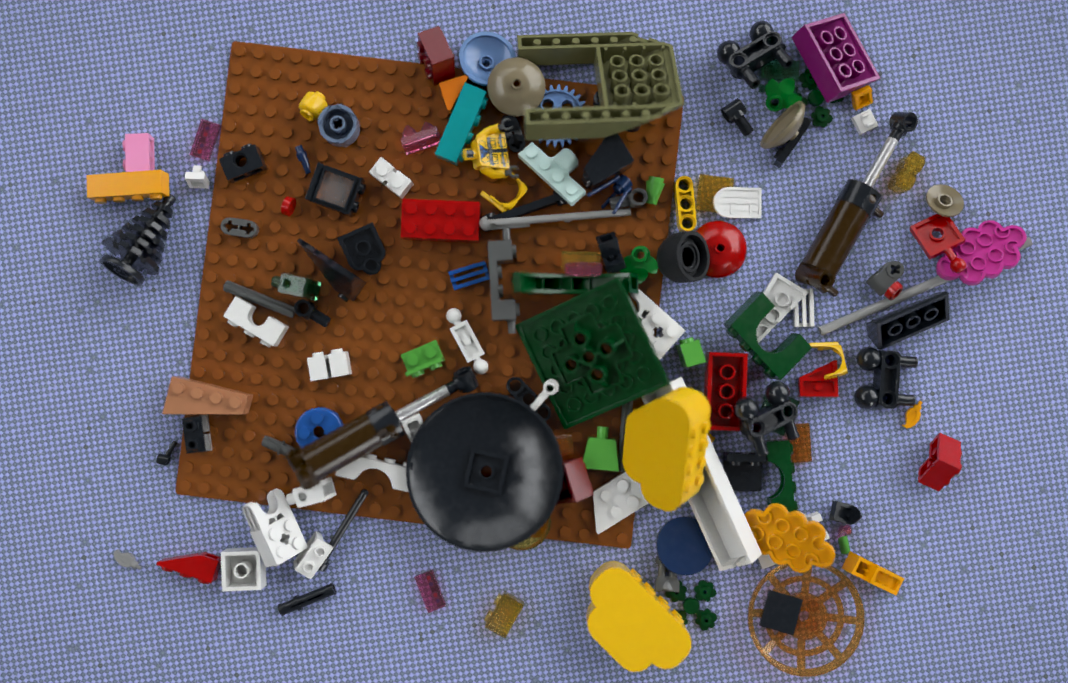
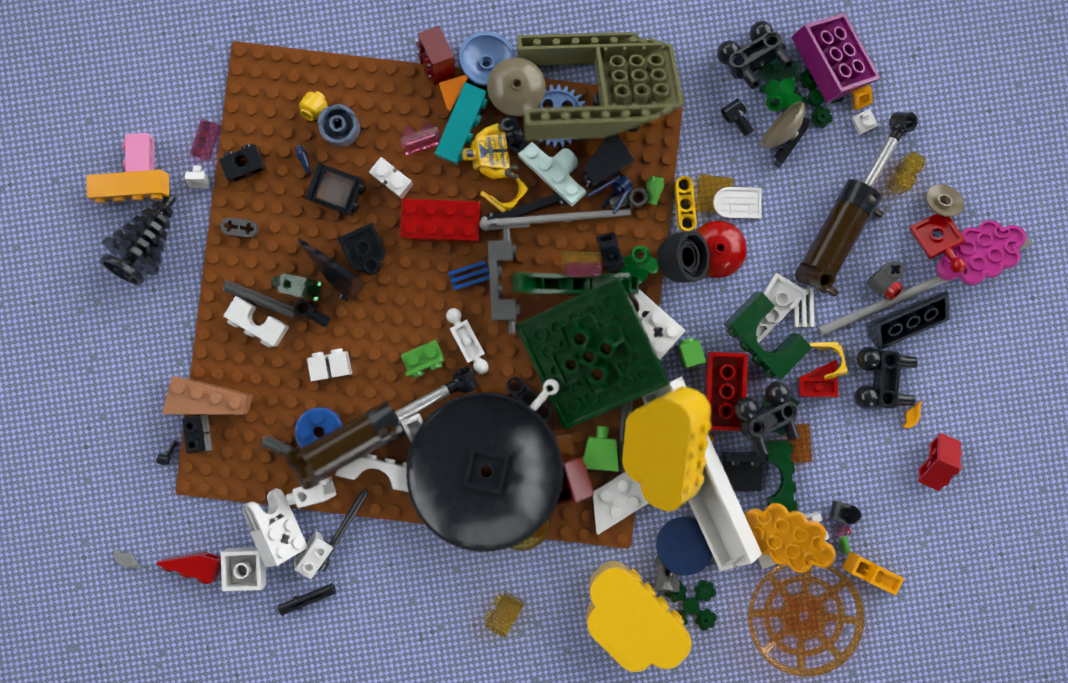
red tile [281,196,296,217] -> none
clear pink tile [414,569,447,613] -> none
black piece [759,589,803,636] -> none

